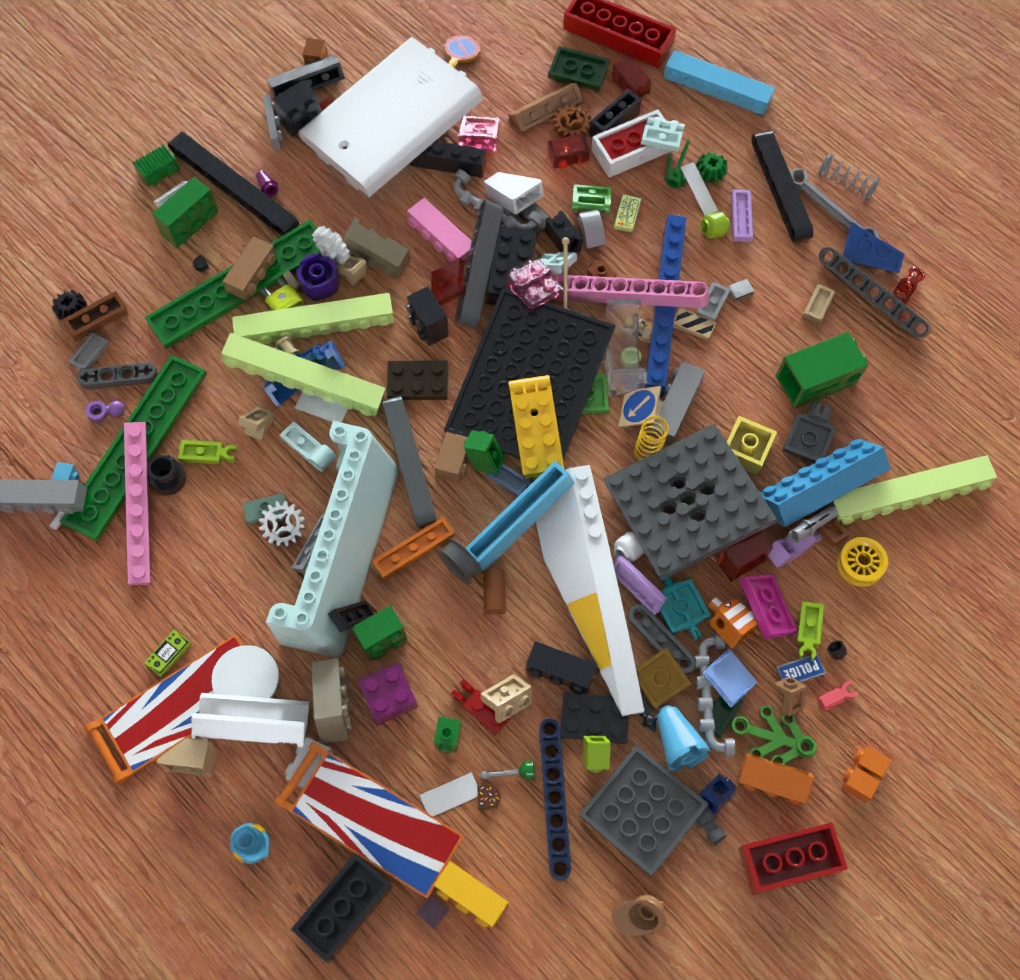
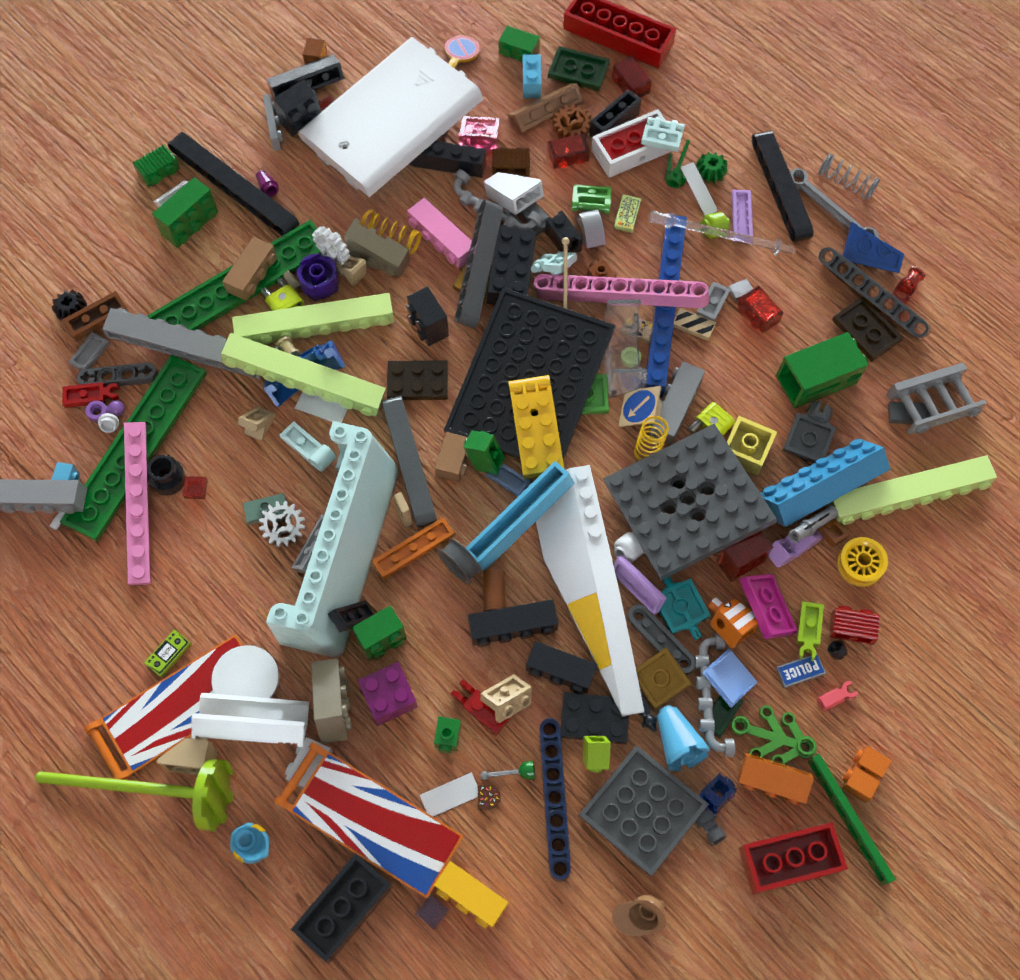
lime plate [178,440,237,464] -> none
black hinge [193,255,210,272] -> none
clear red plate [431,258,464,306] -> none
clear pink plate [507,259,563,310] -> none
medium azure brick [664,50,775,115] -> none
medium nougat bracket [775,677,806,716] -> none
tan tile [802,284,836,325] -> none
none -> lime piece [35,759,233,832]
none -> red plate [62,382,120,408]
none -> white plate [98,413,119,433]
none -> light grey brick [103,308,262,380]
none -> clear red plate [183,476,208,499]
none -> yellow piece [360,209,421,255]
none -> tan tile [394,492,413,528]
none -> black brick [468,599,558,647]
none -> reddish brown brick [492,147,530,177]
none -> green brick [498,25,540,62]
none -> medium azure brick [523,55,541,98]
none -> clear bar [649,210,796,255]
none -> neon yellow piece [688,402,736,436]
none -> clear red brick [737,286,783,333]
none -> green tile [808,753,896,886]
none -> red brick [830,606,880,645]
none -> dark brown plate [832,296,903,362]
none -> light grey fence [887,362,987,435]
none -> dark grey plate [888,401,931,424]

